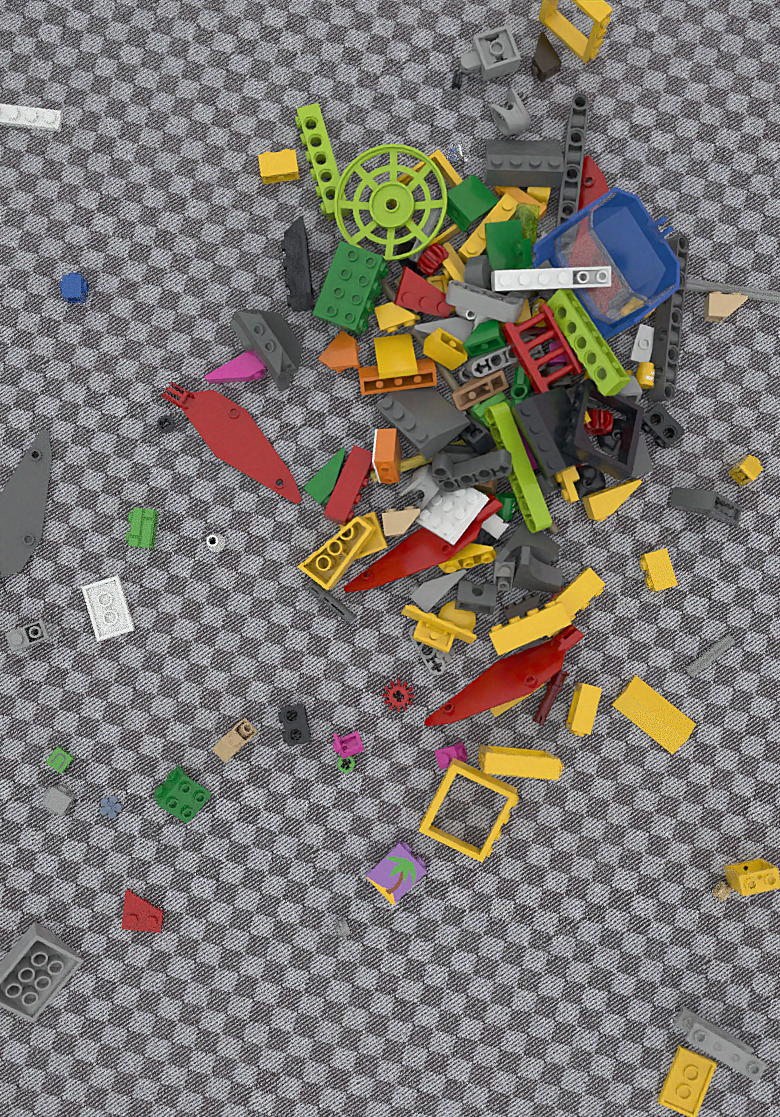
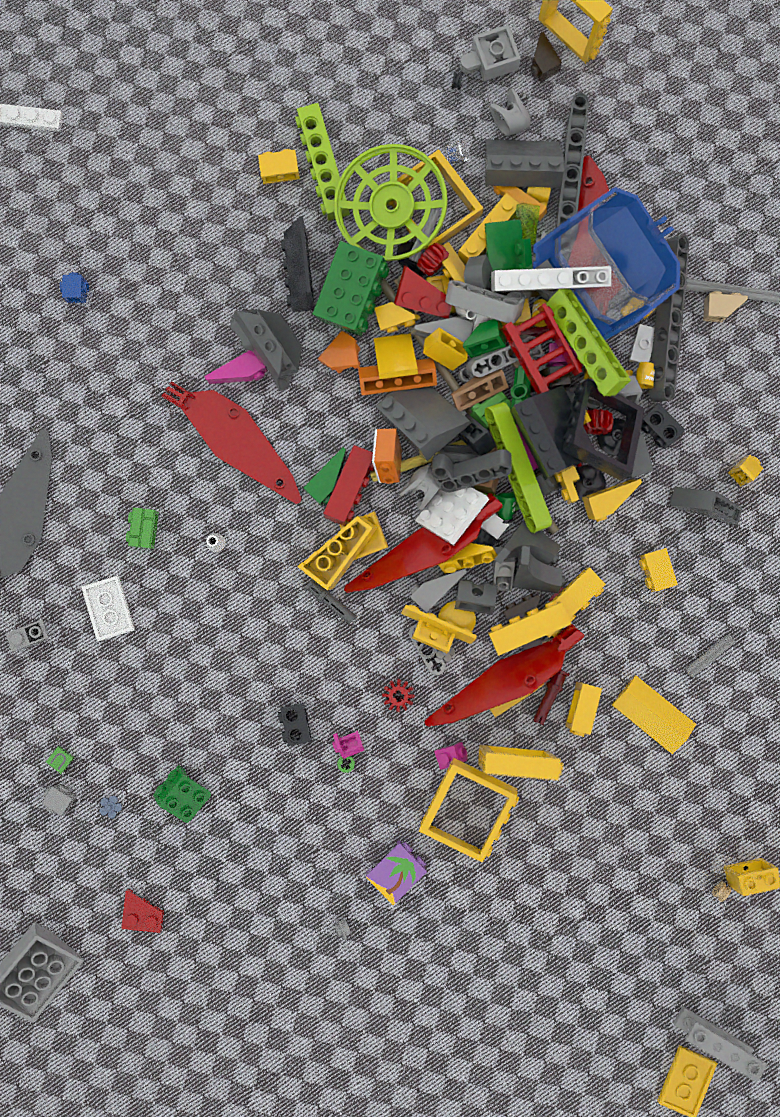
black bush [157,415,175,434] -> none
tan slope [212,718,258,763] -> none
tan slope [382,506,420,538] -> none
green panel [441,174,499,233] -> none

